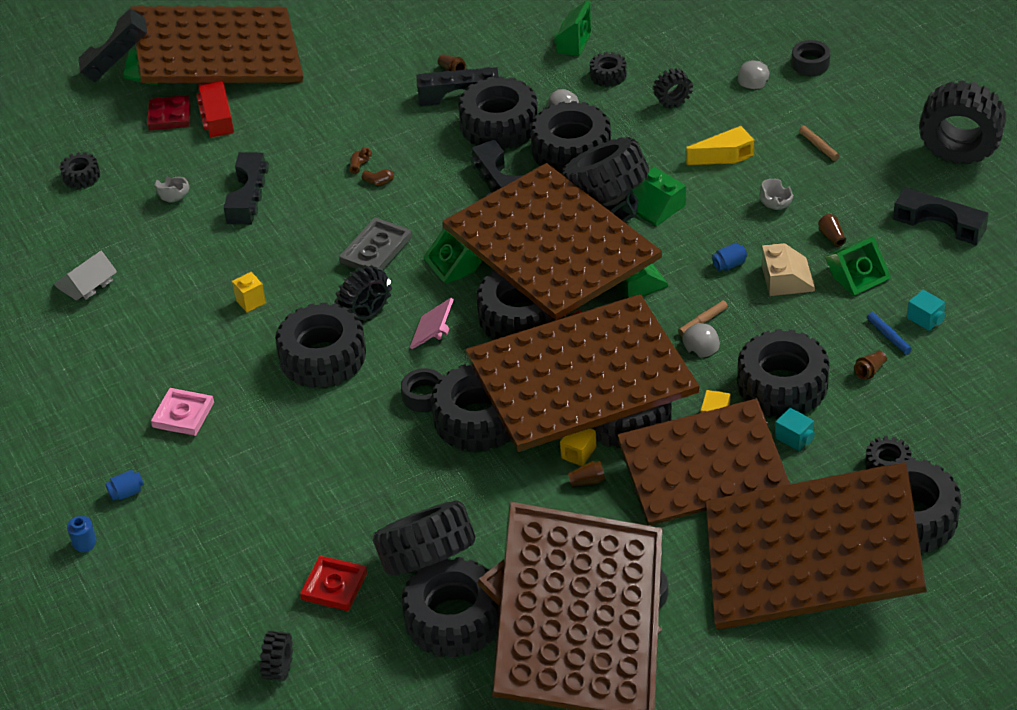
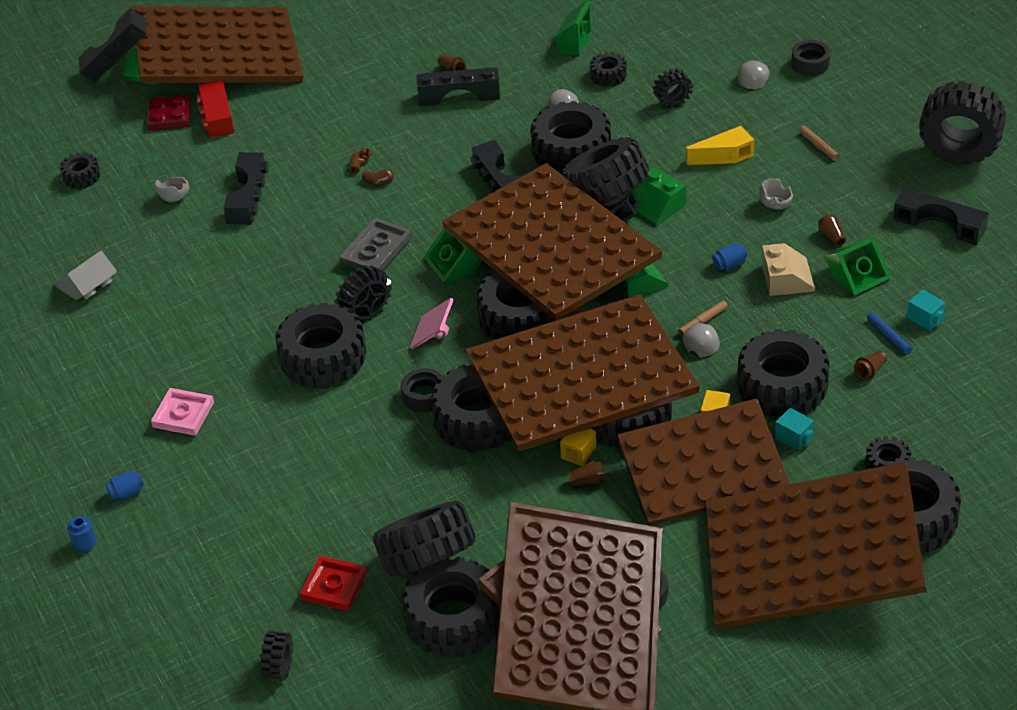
yellow brick [232,272,266,312] -> none
black tyre [458,76,538,150] -> none

